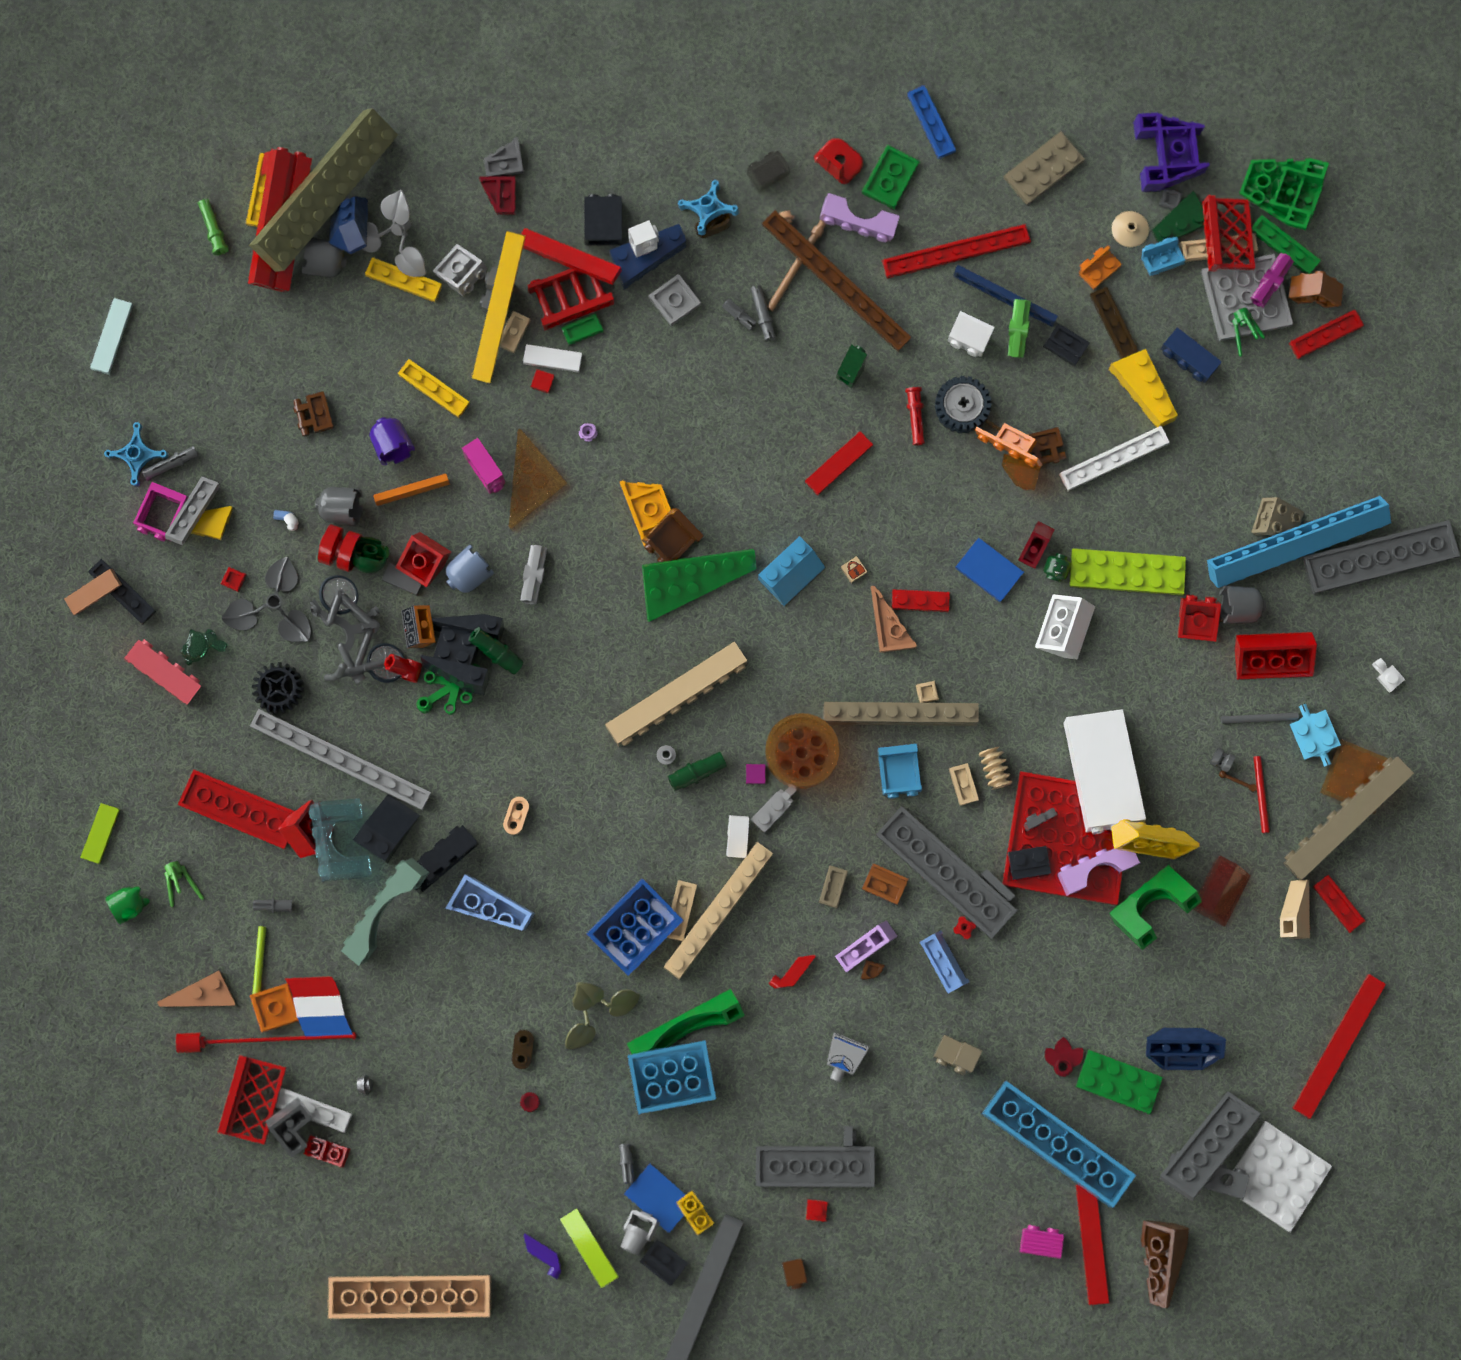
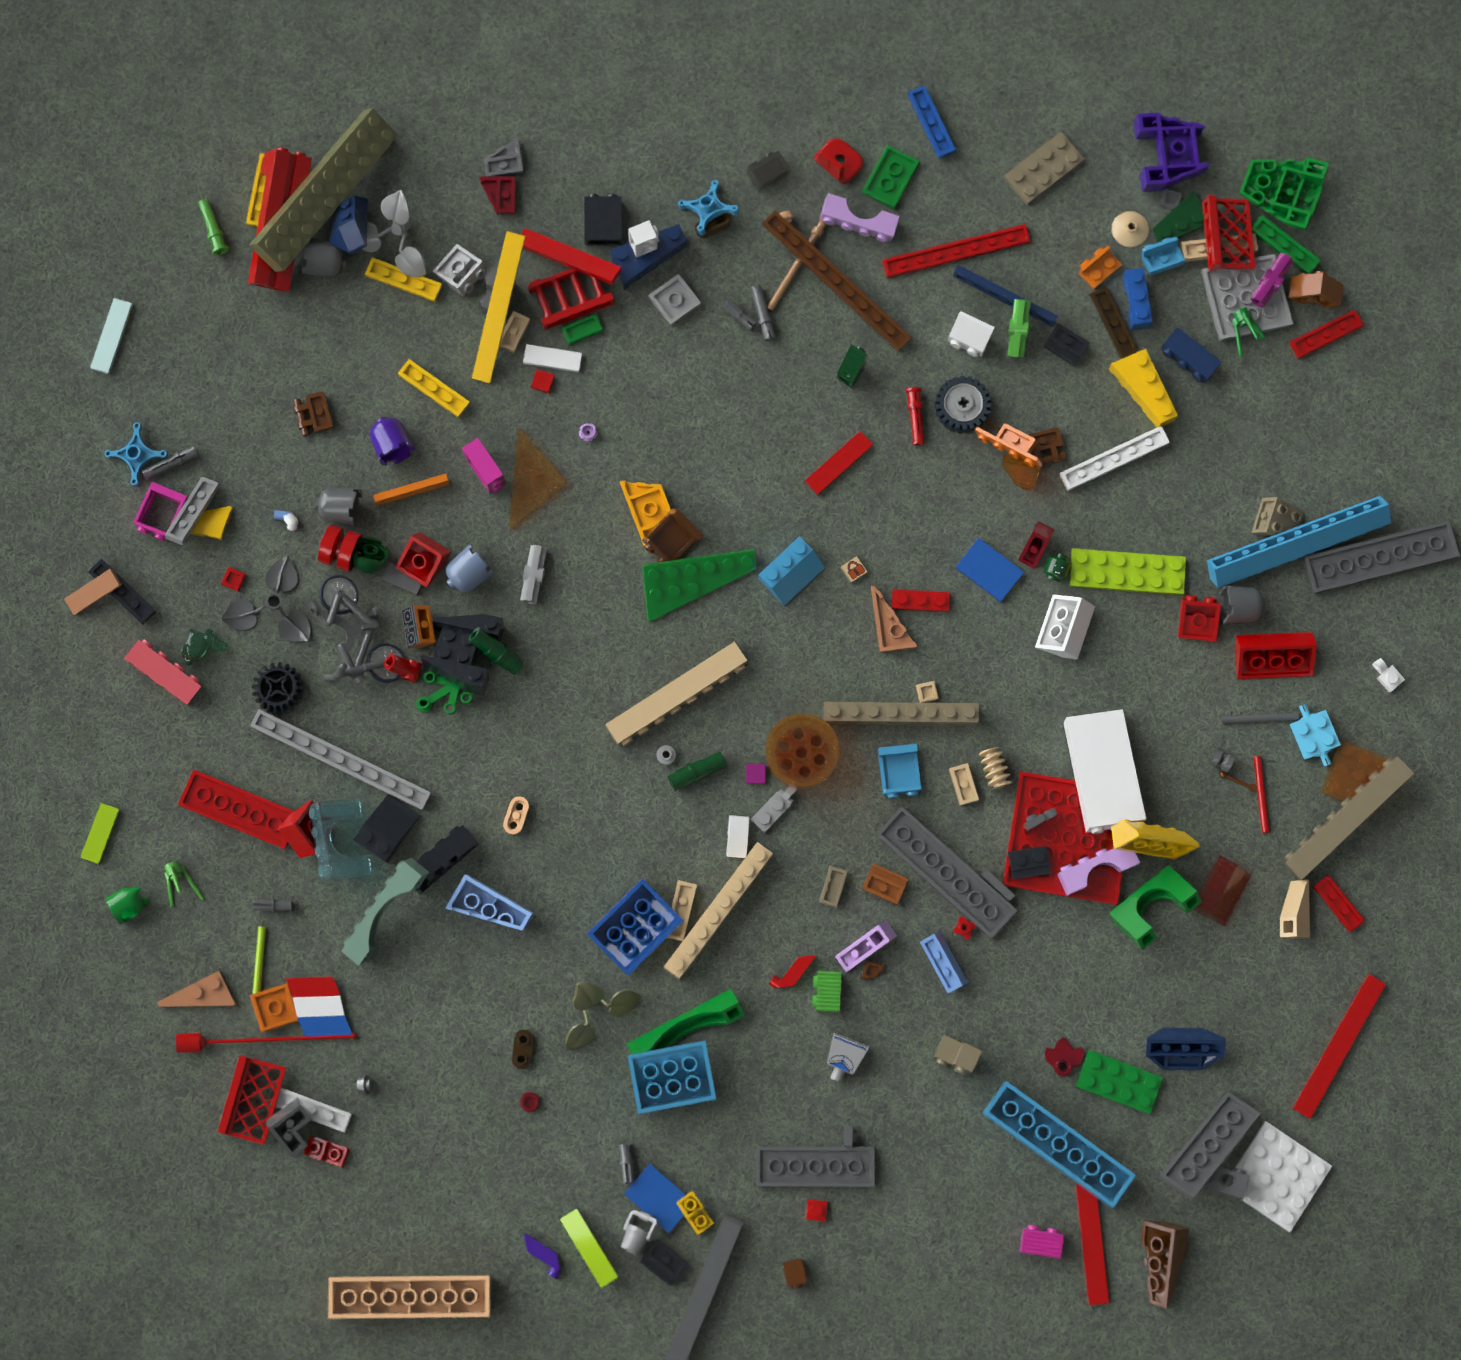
none -> bright green brick [812,971,841,1013]
none -> blue arch [1122,268,1152,330]

